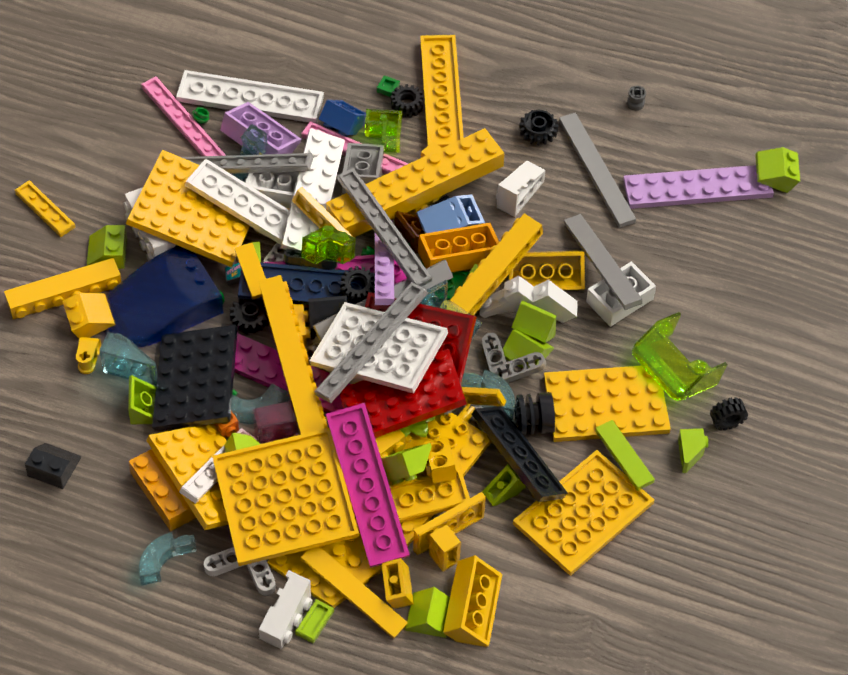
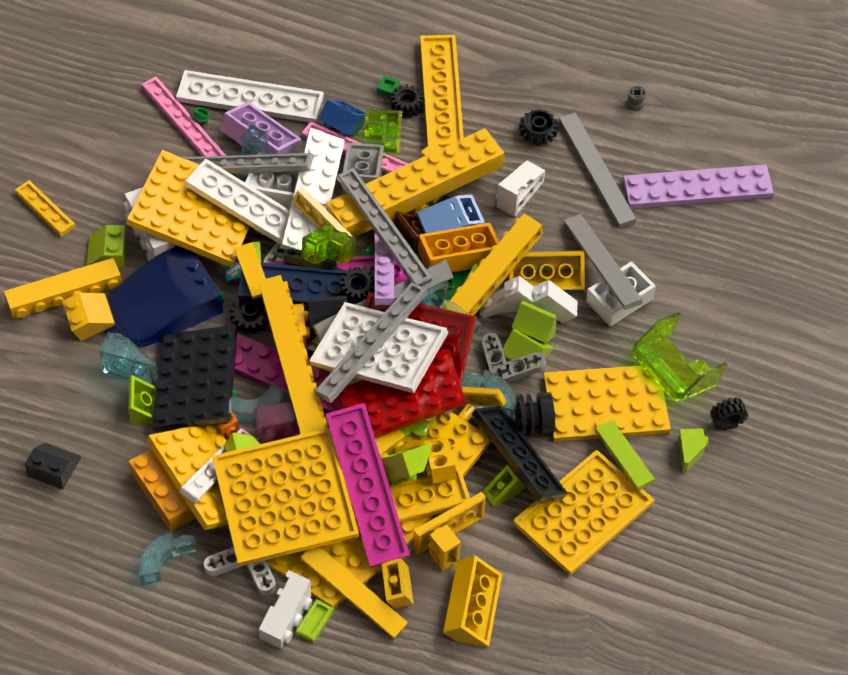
yellow piece [76,337,101,374] -> none
lime slope [405,587,450,638] -> none
lime slope [755,147,800,193] -> none

